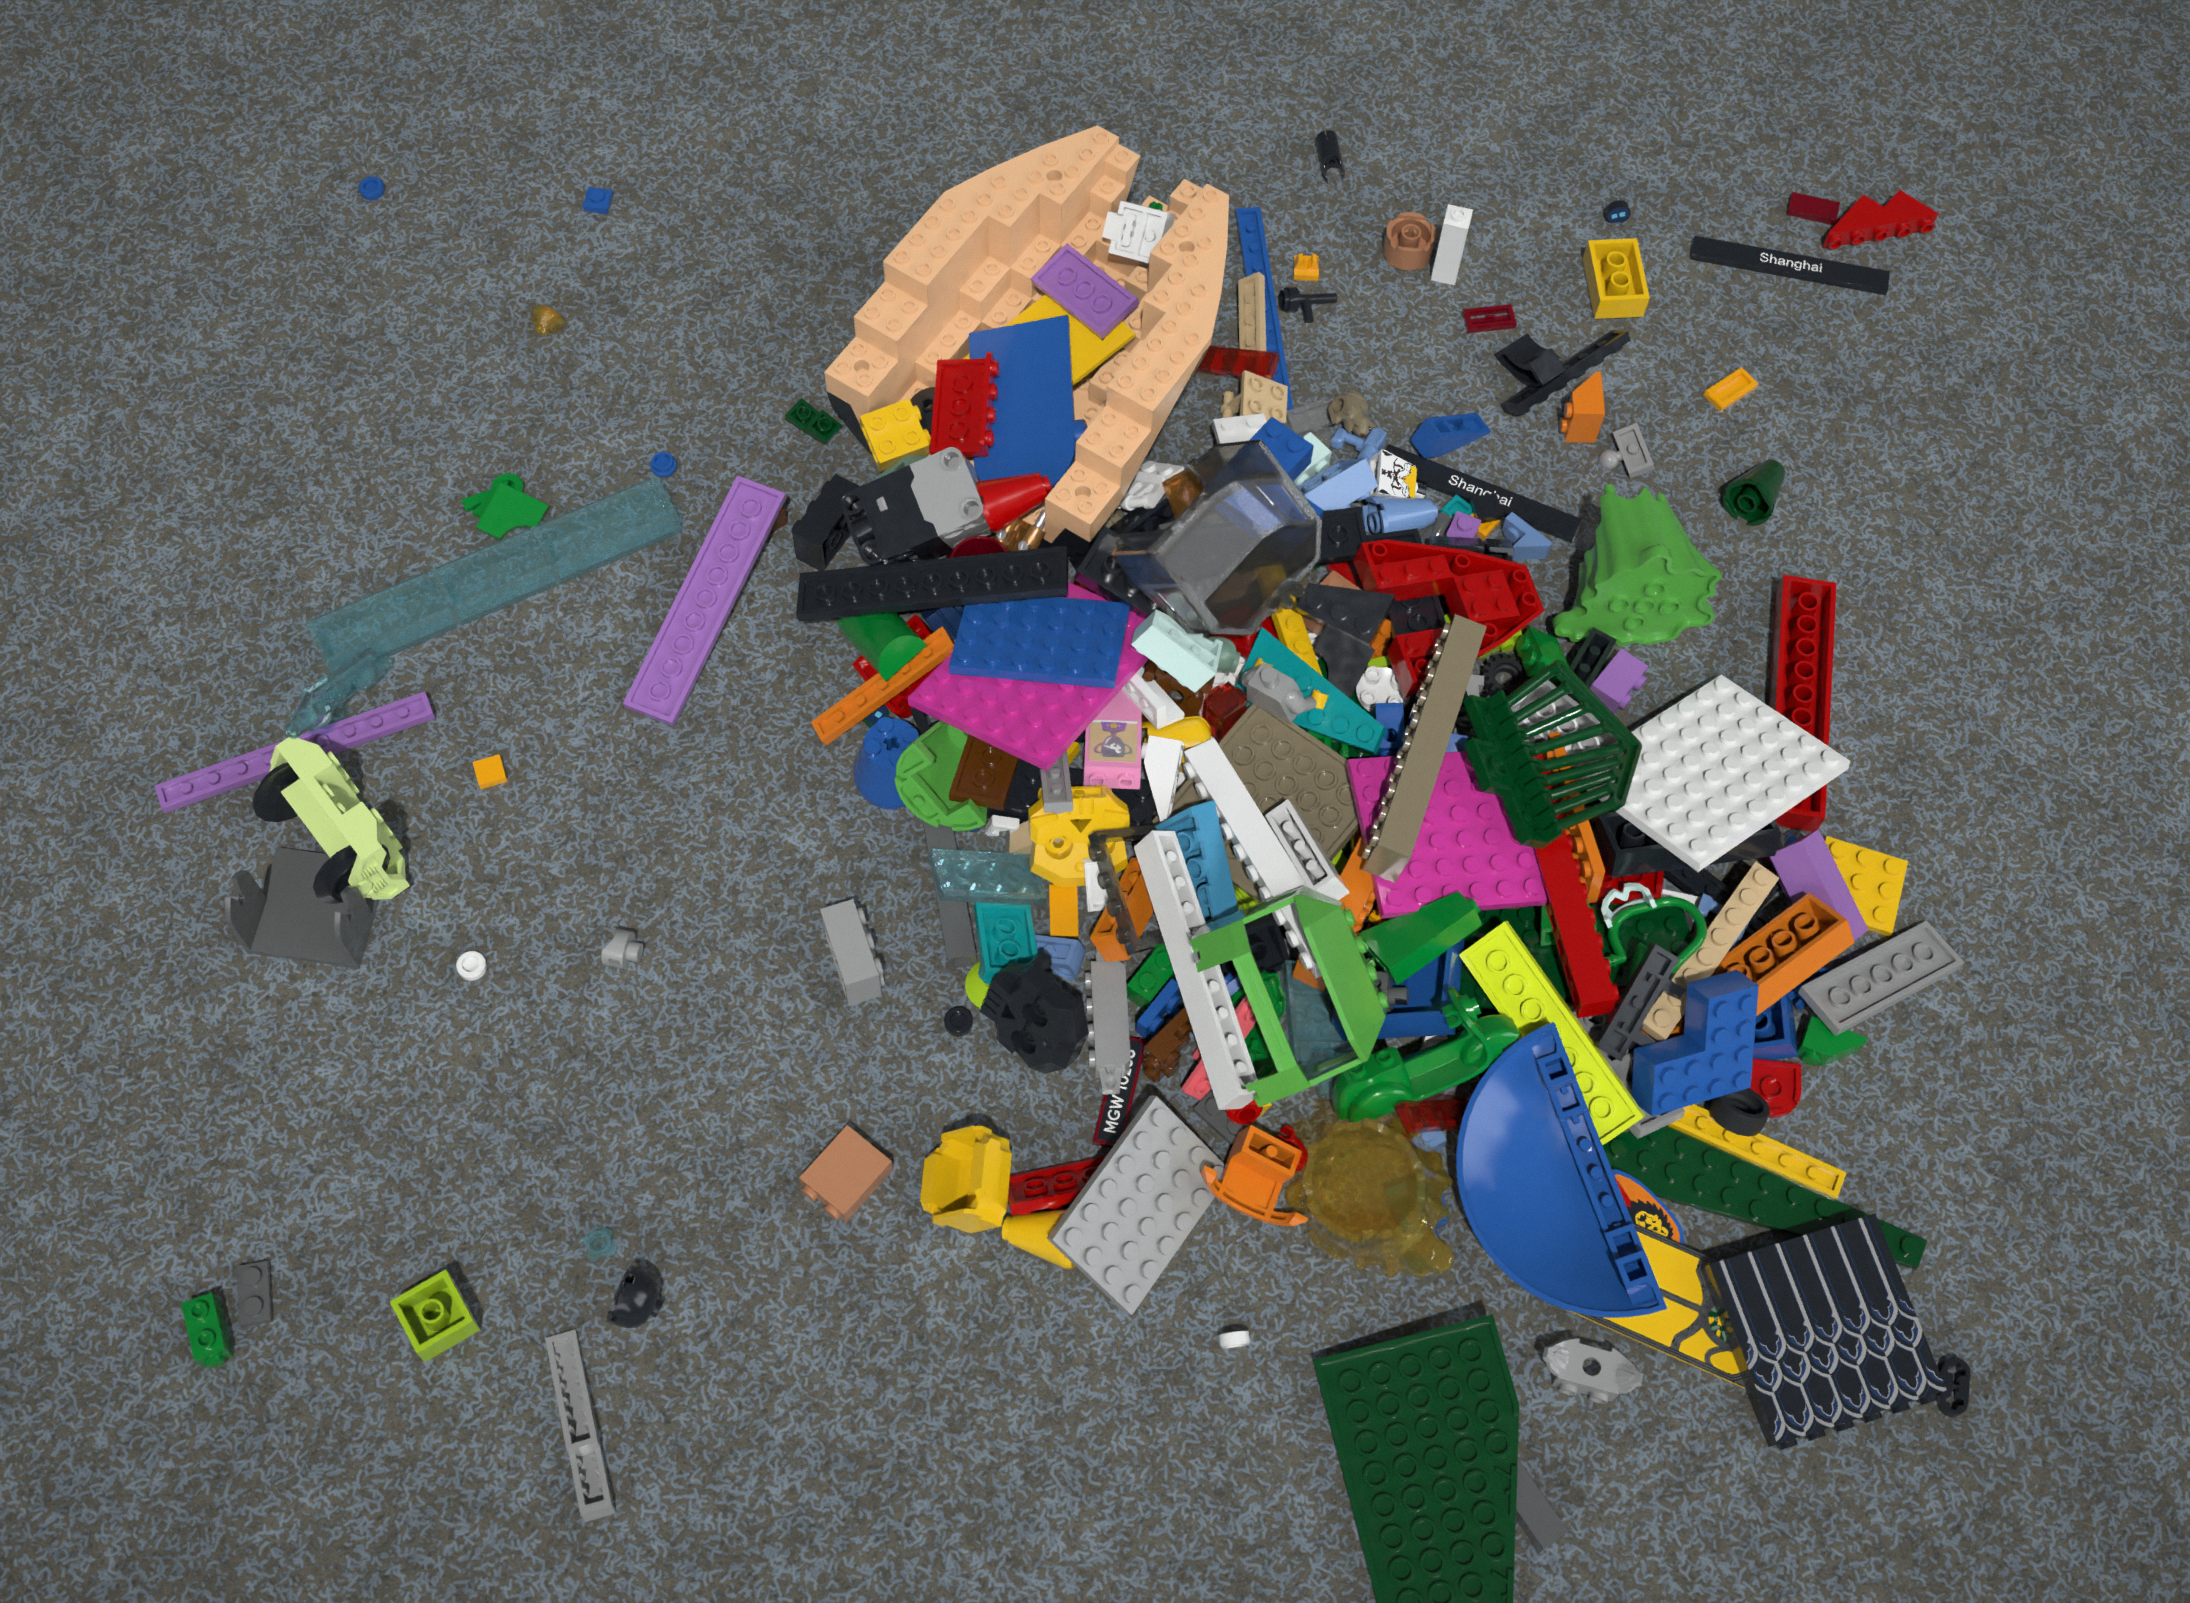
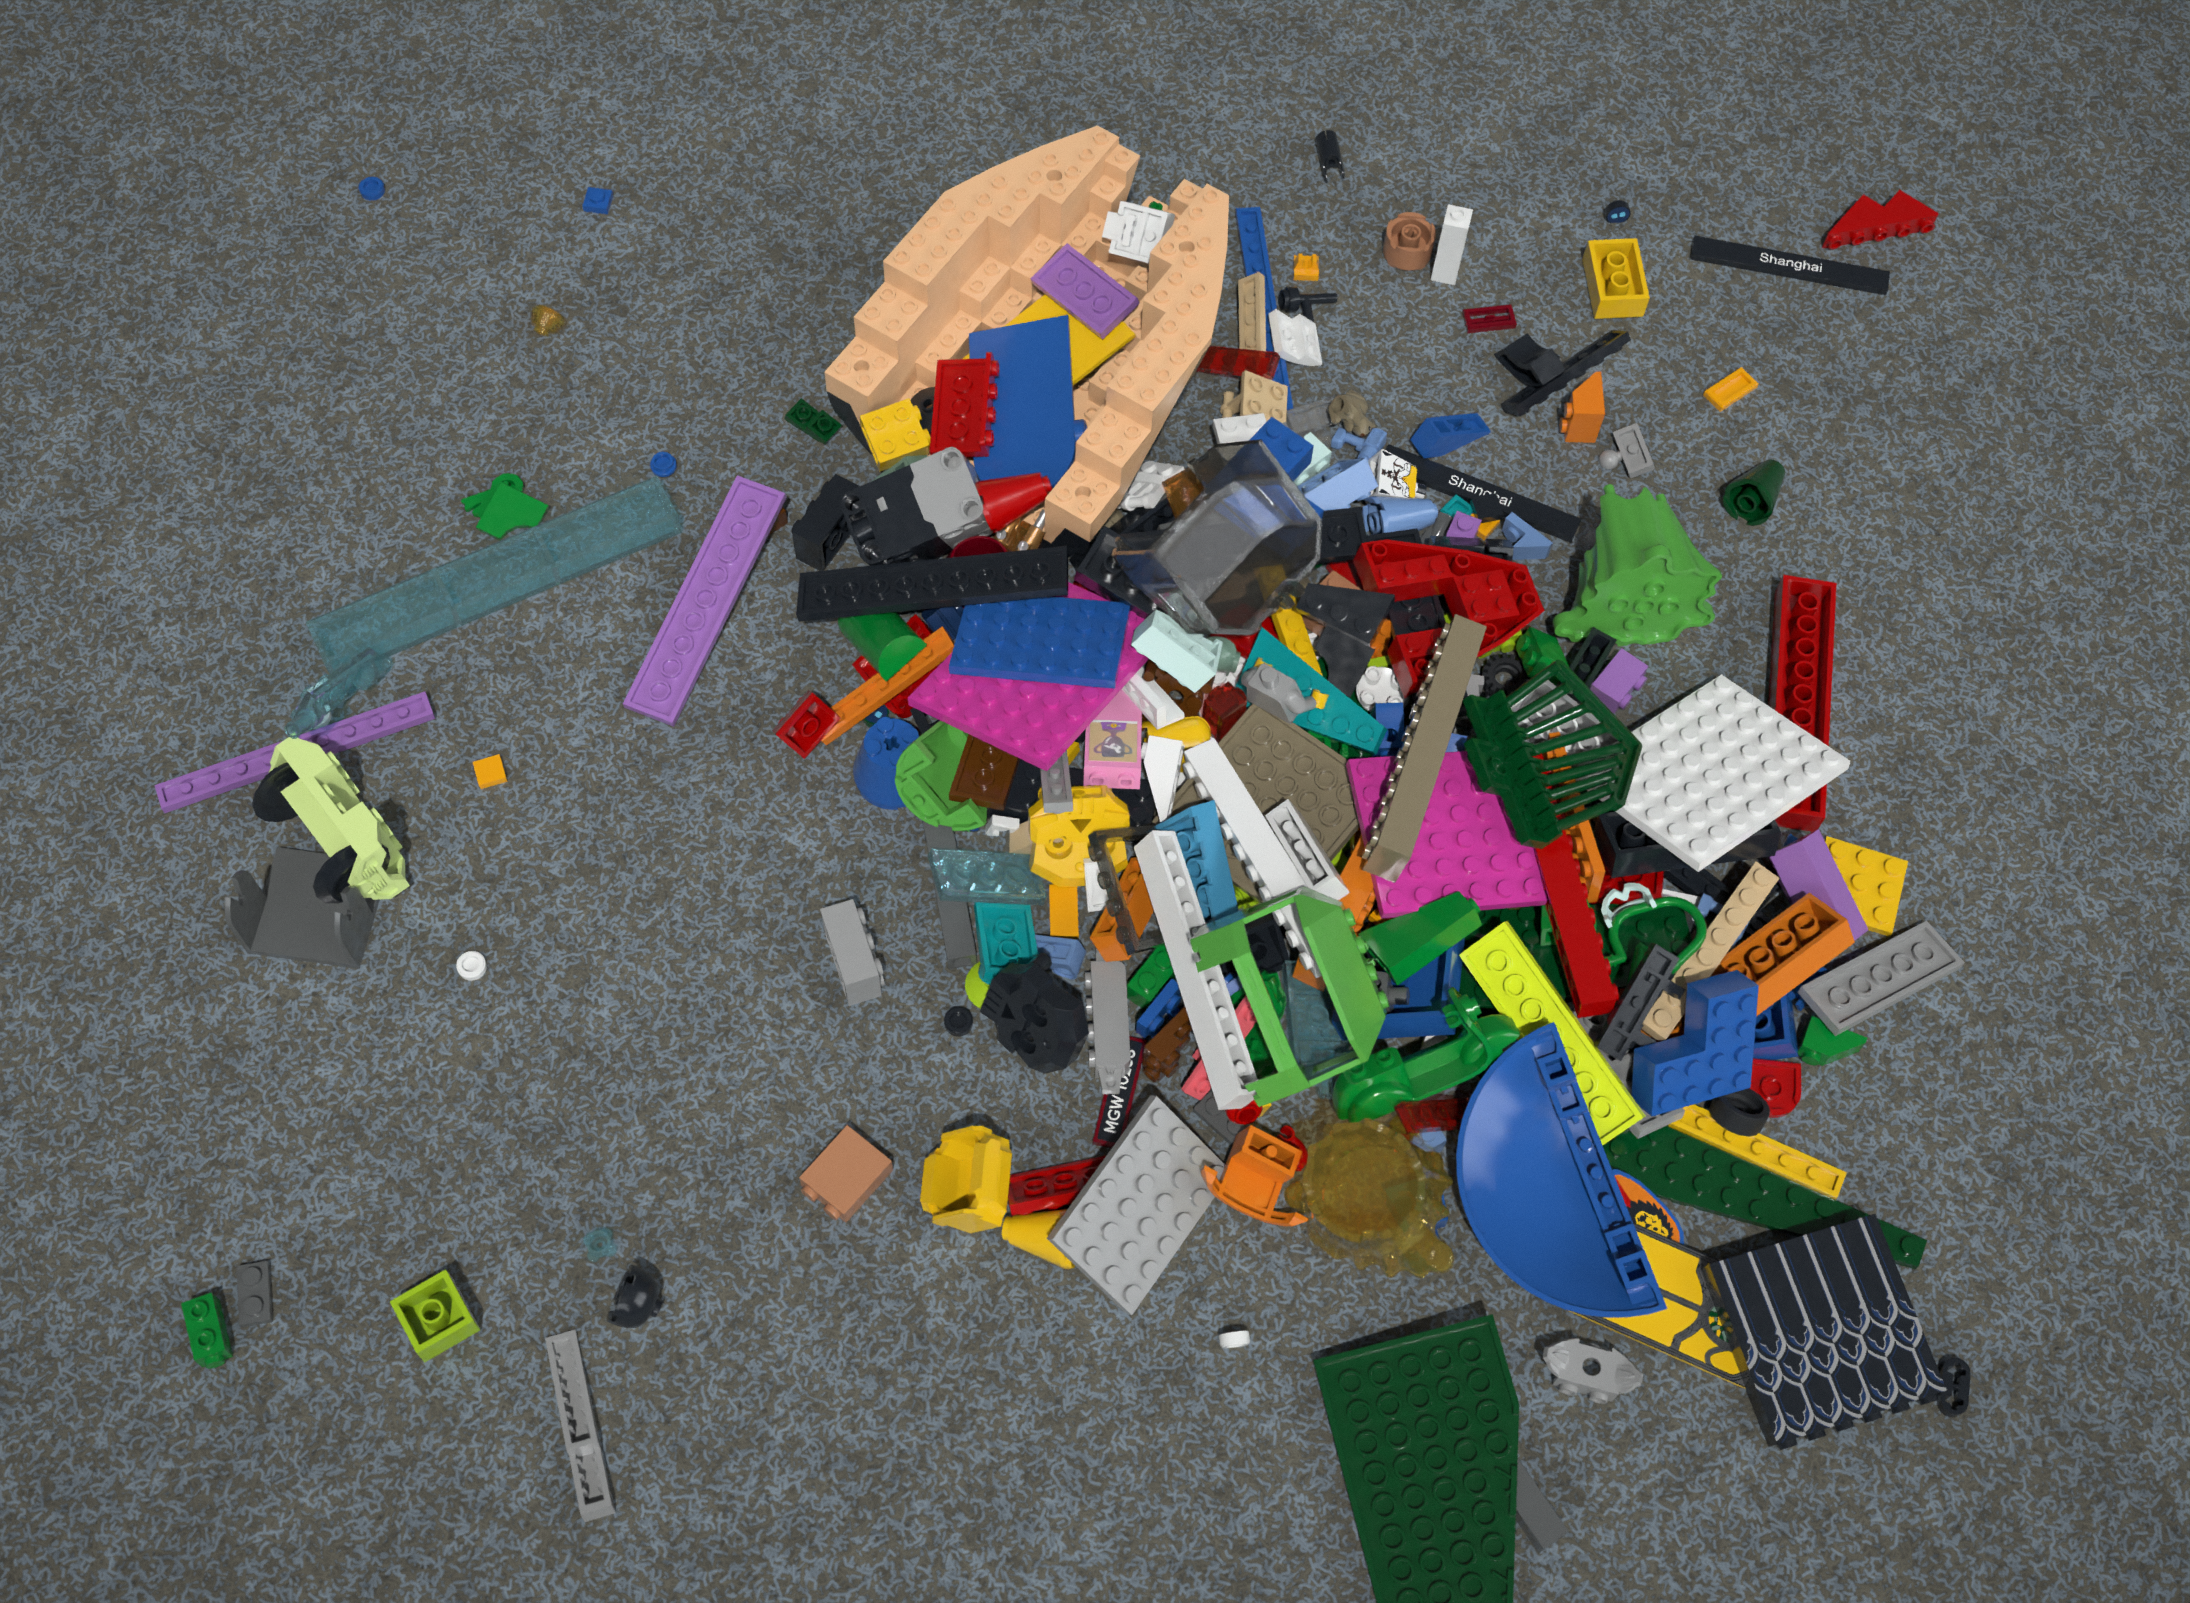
light grey piece [601,928,643,970] -> none
dark red tile [1787,192,1840,226] -> none
none -> red slope [772,690,841,759]
none -> white slope [1268,309,1322,366]

